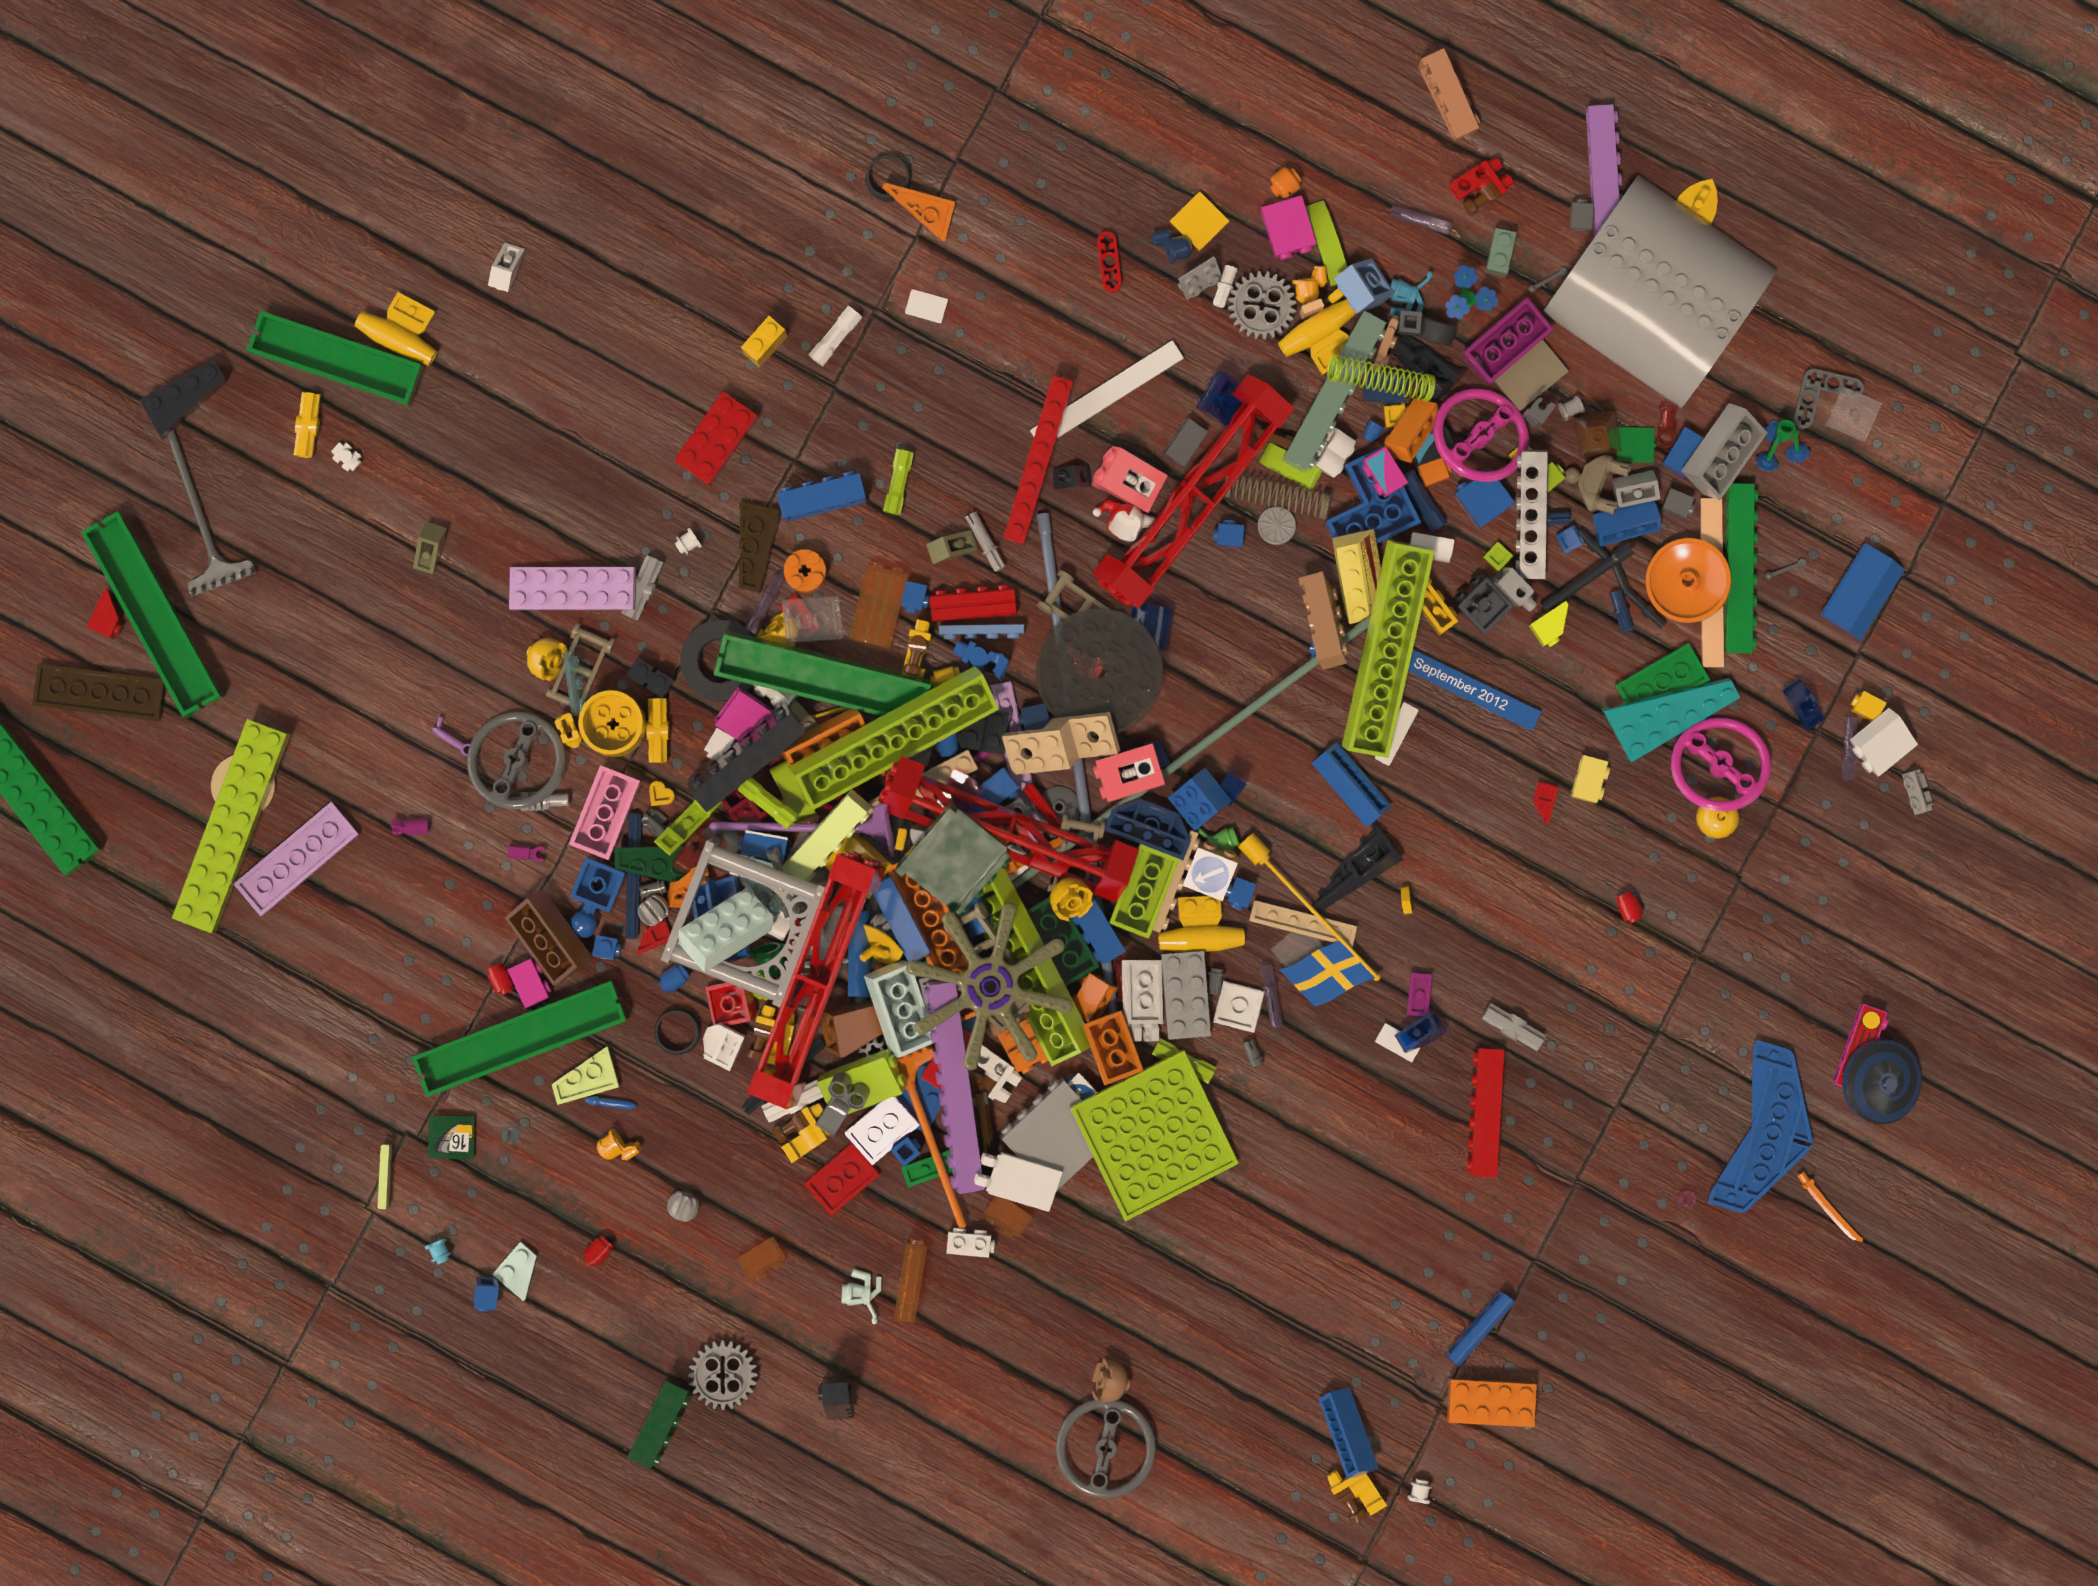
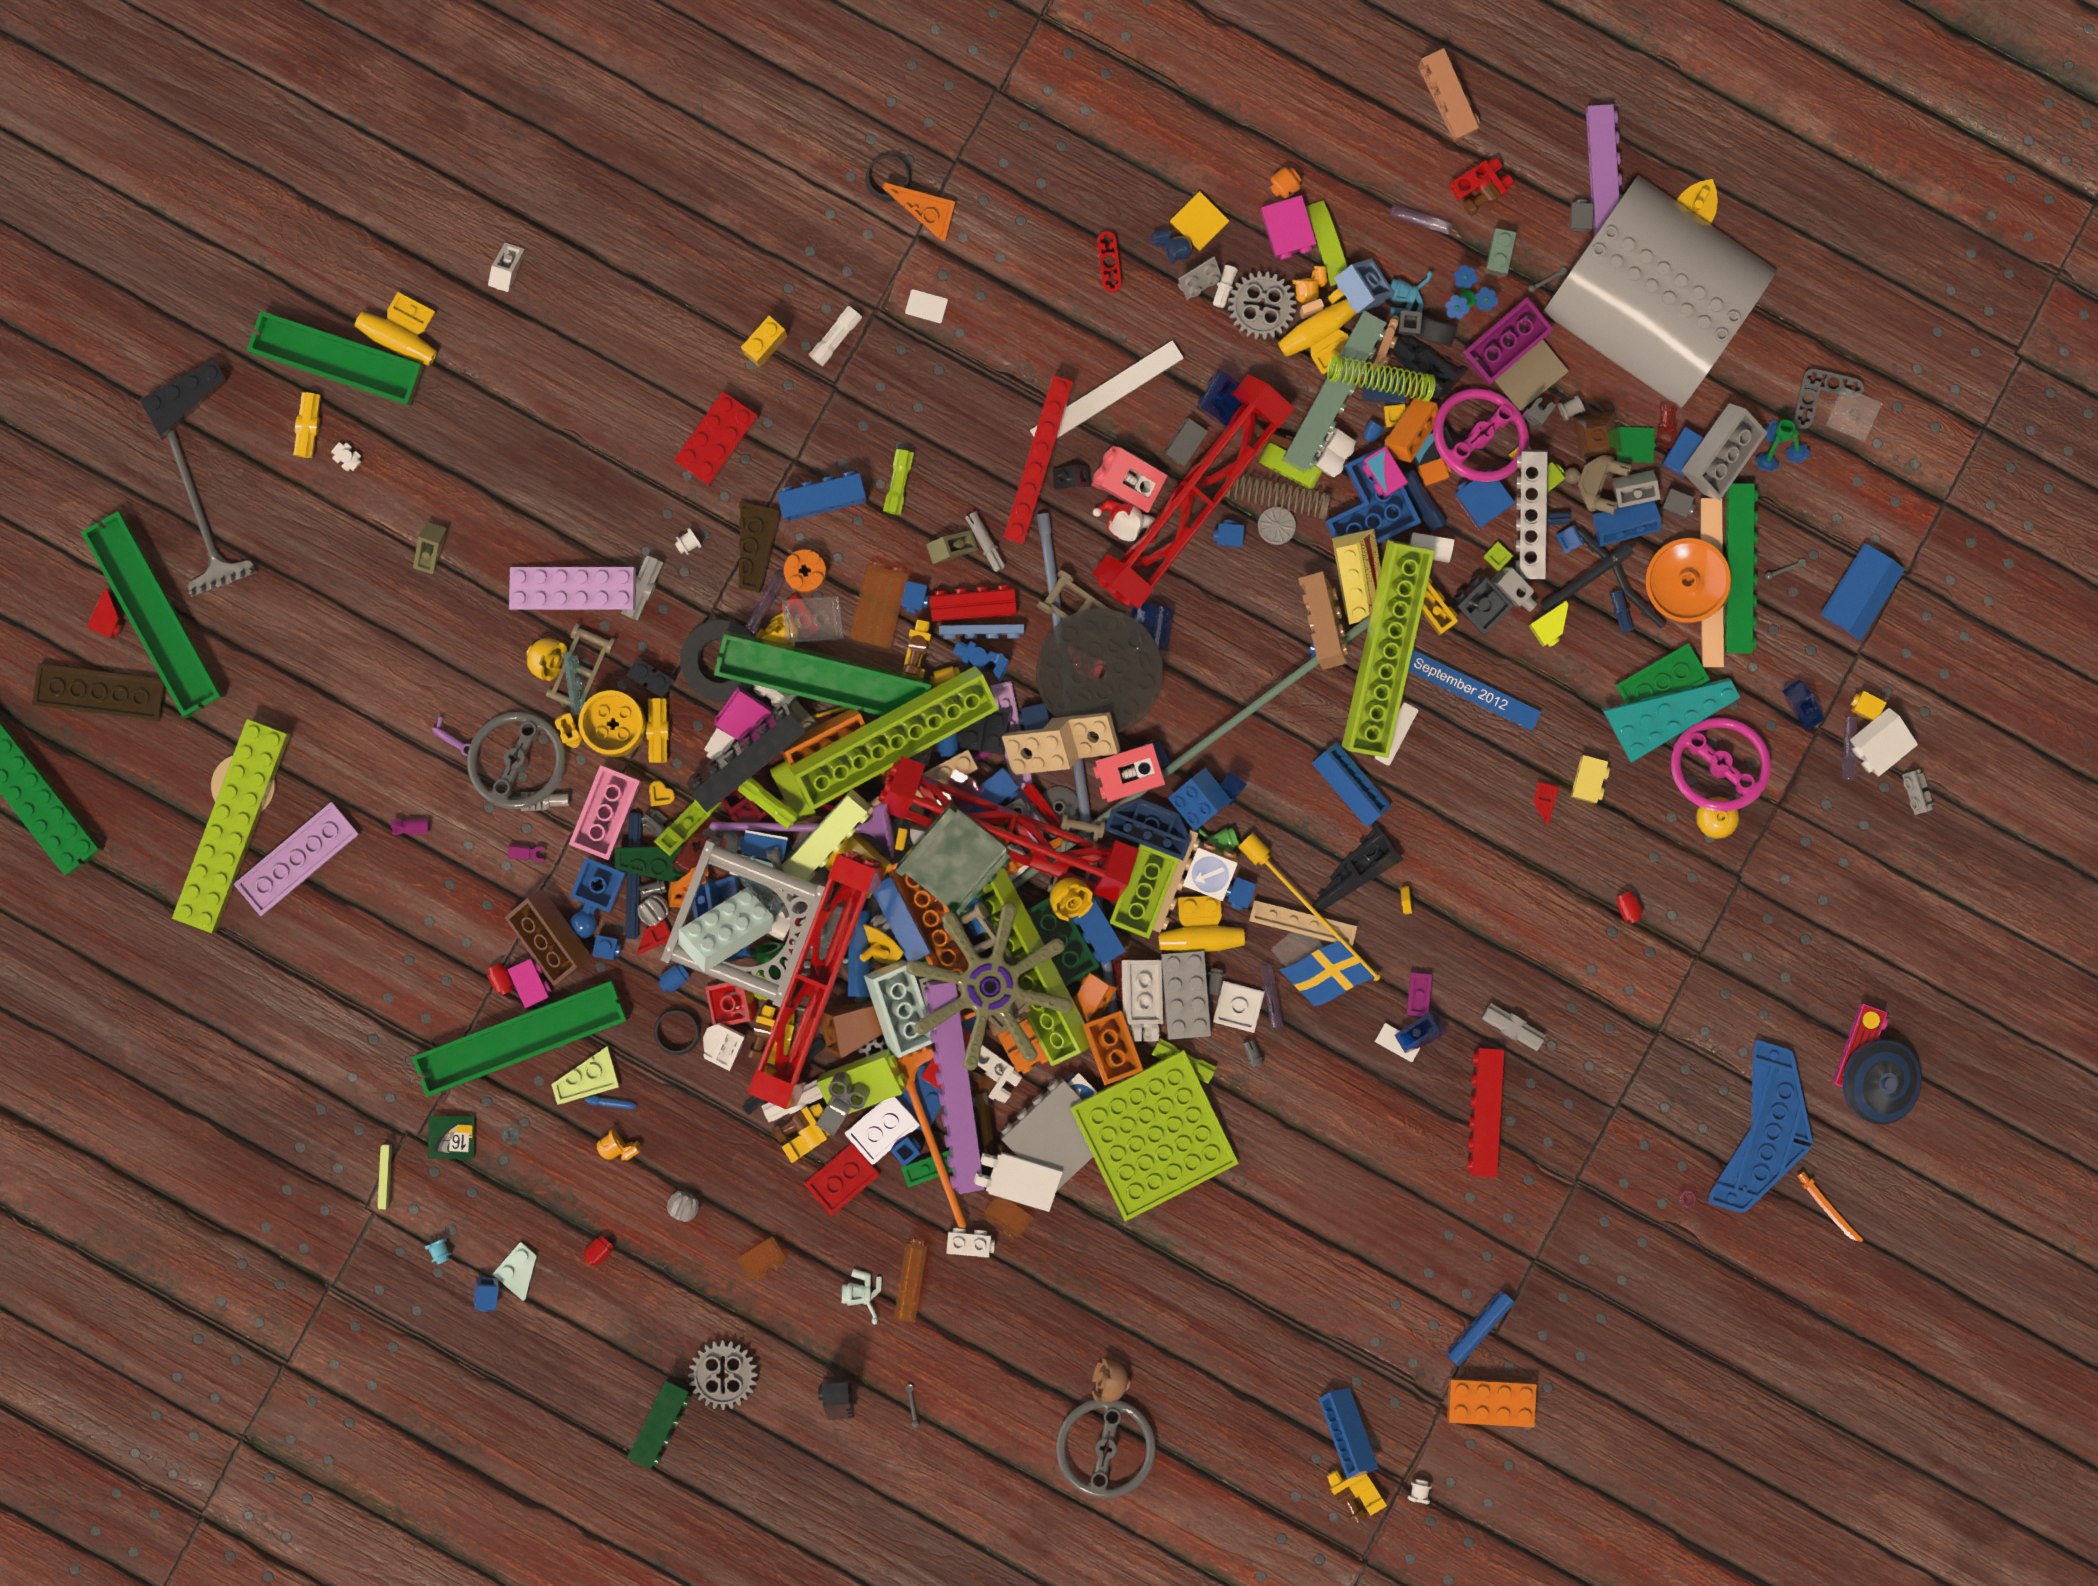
none -> dark grey hinge [905,1384,920,1428]

